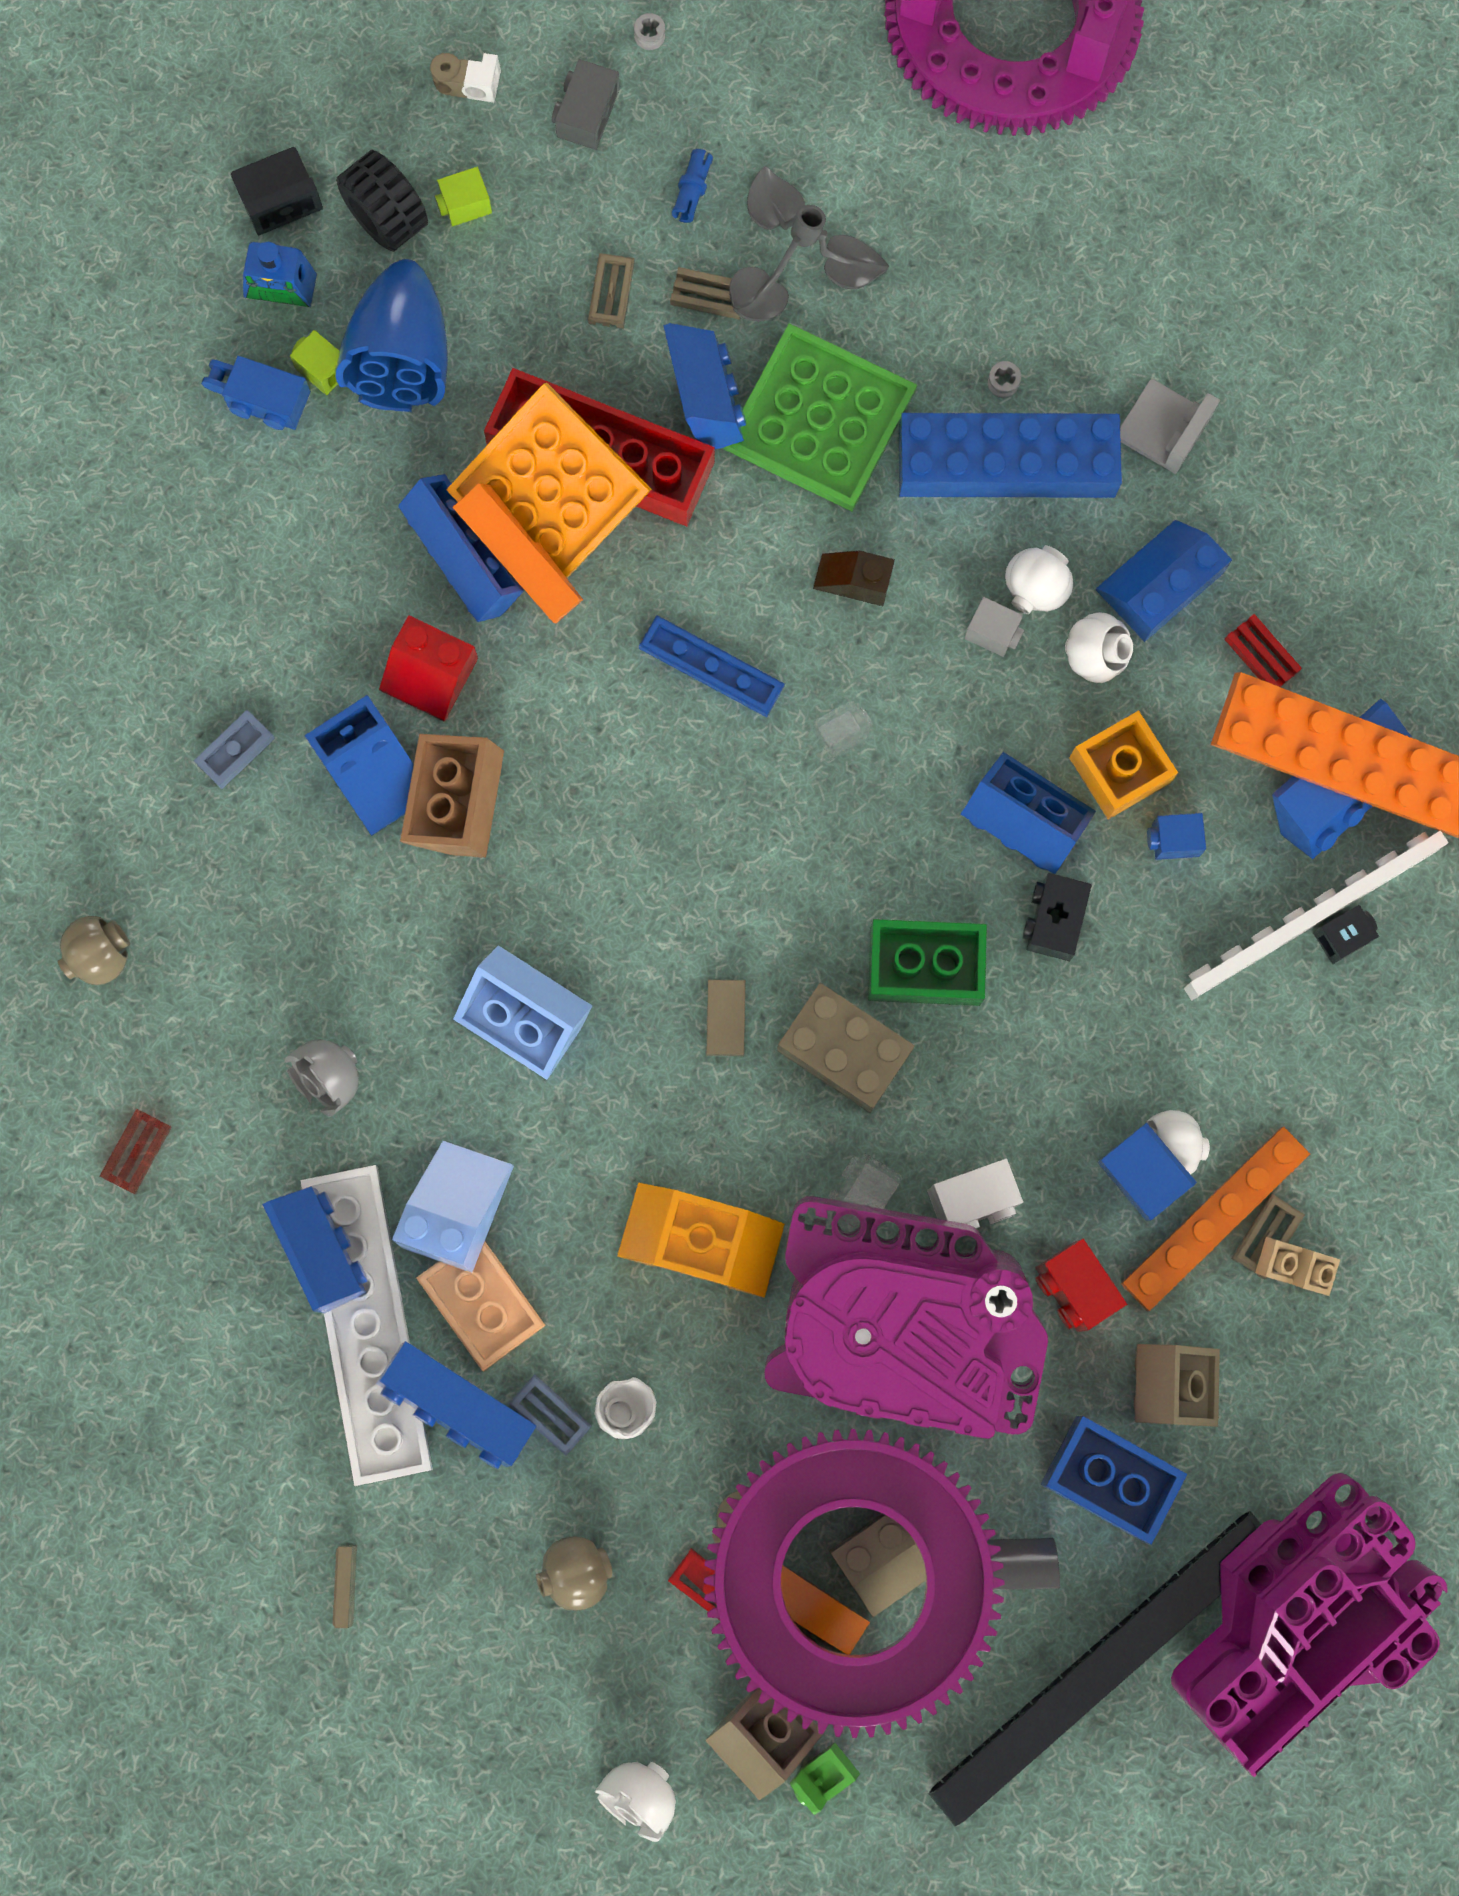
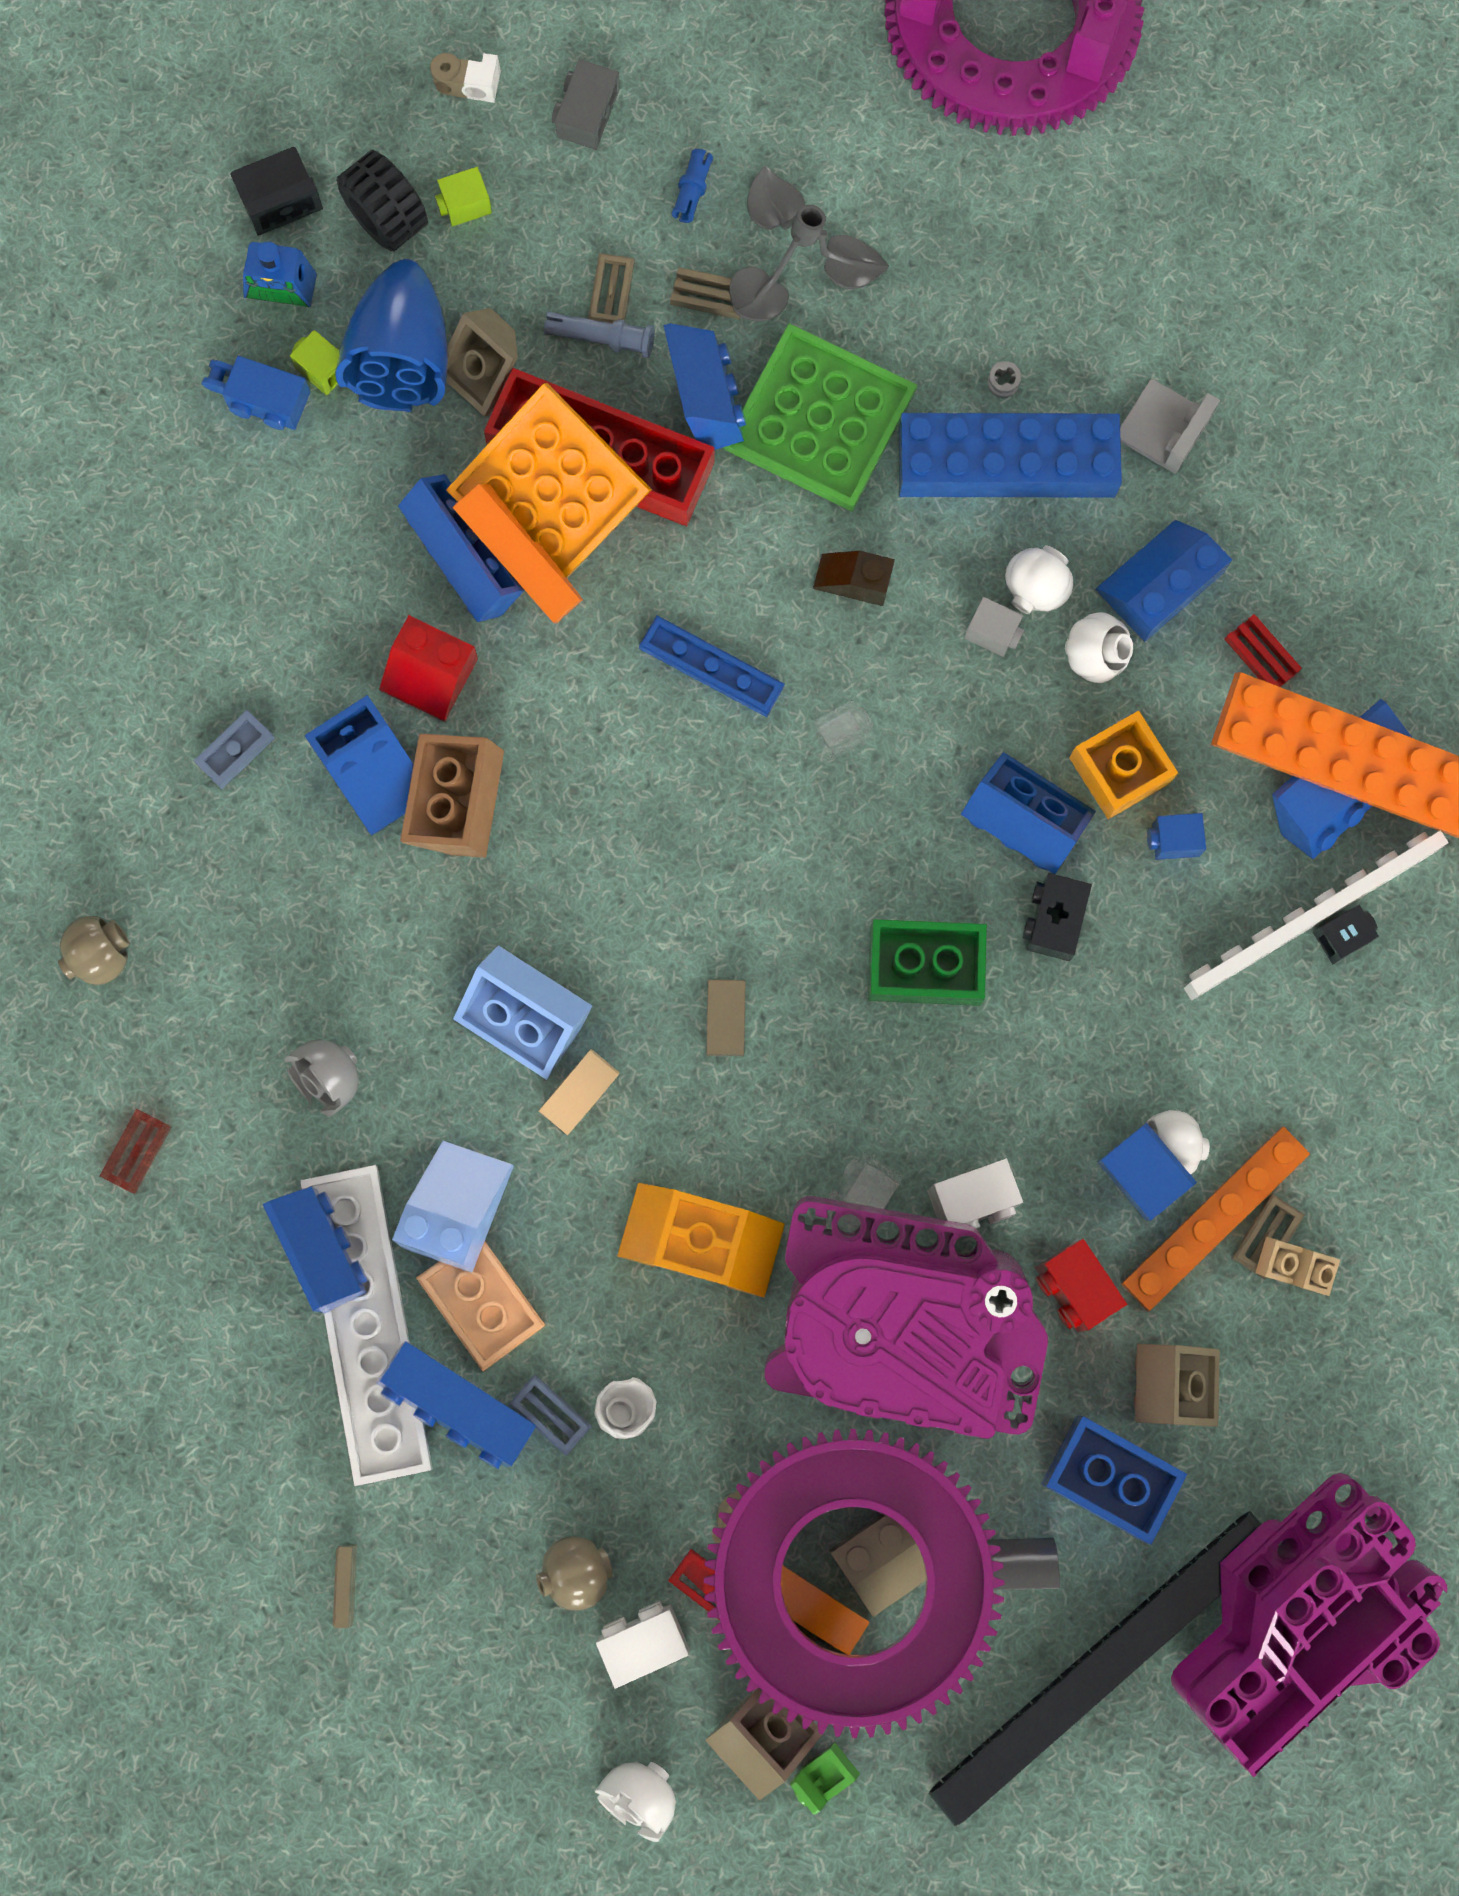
light grey bush [634,13,665,50] -> none
dark tan brick [777,983,915,1113] -> none
none -> dark tan slope [446,308,518,416]
none -> tan slope [539,1049,620,1135]
none -> sand blue pin [544,311,655,358]
none -> white brick [596,1601,689,1689]

